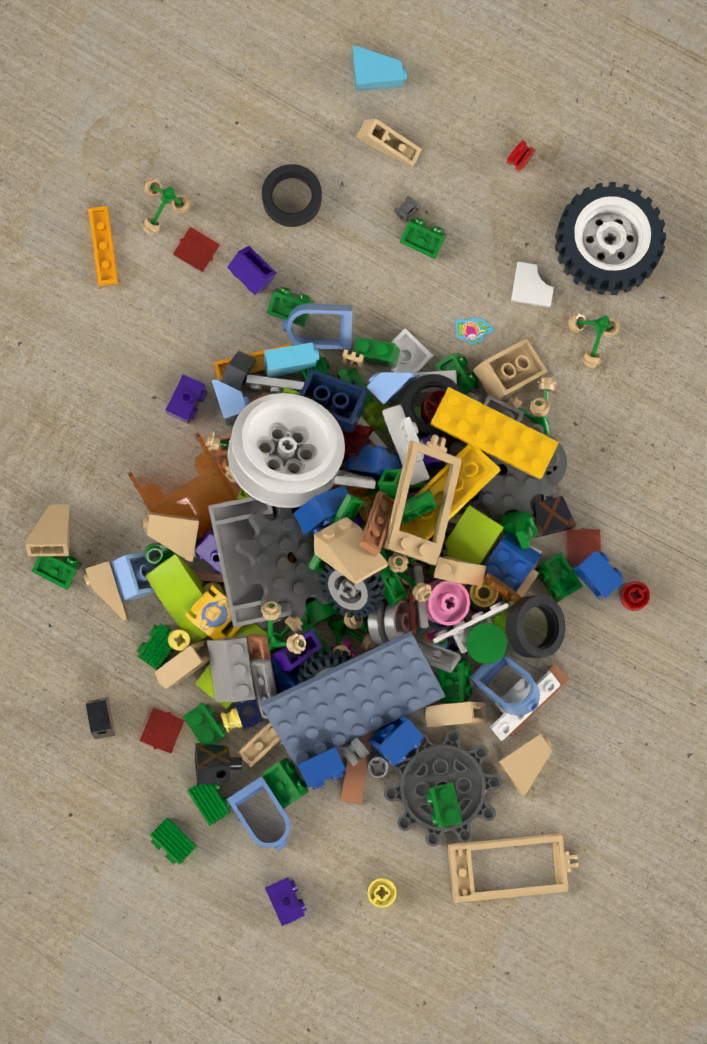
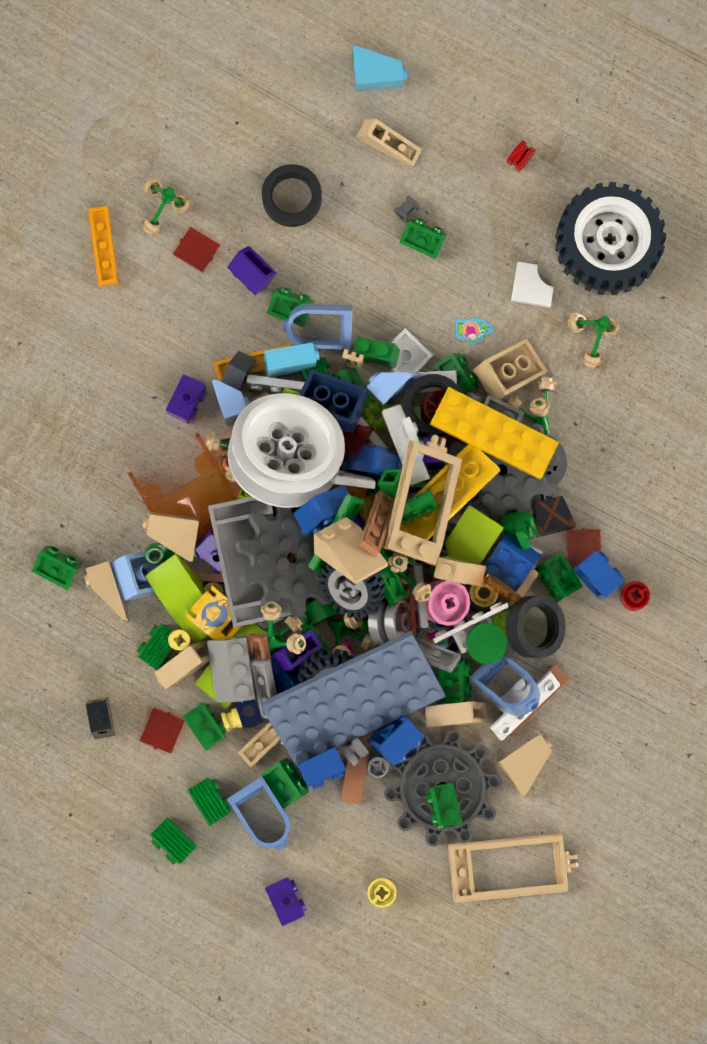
tan slope [25,504,72,556] -> none
black torso [195,743,242,785] -> none

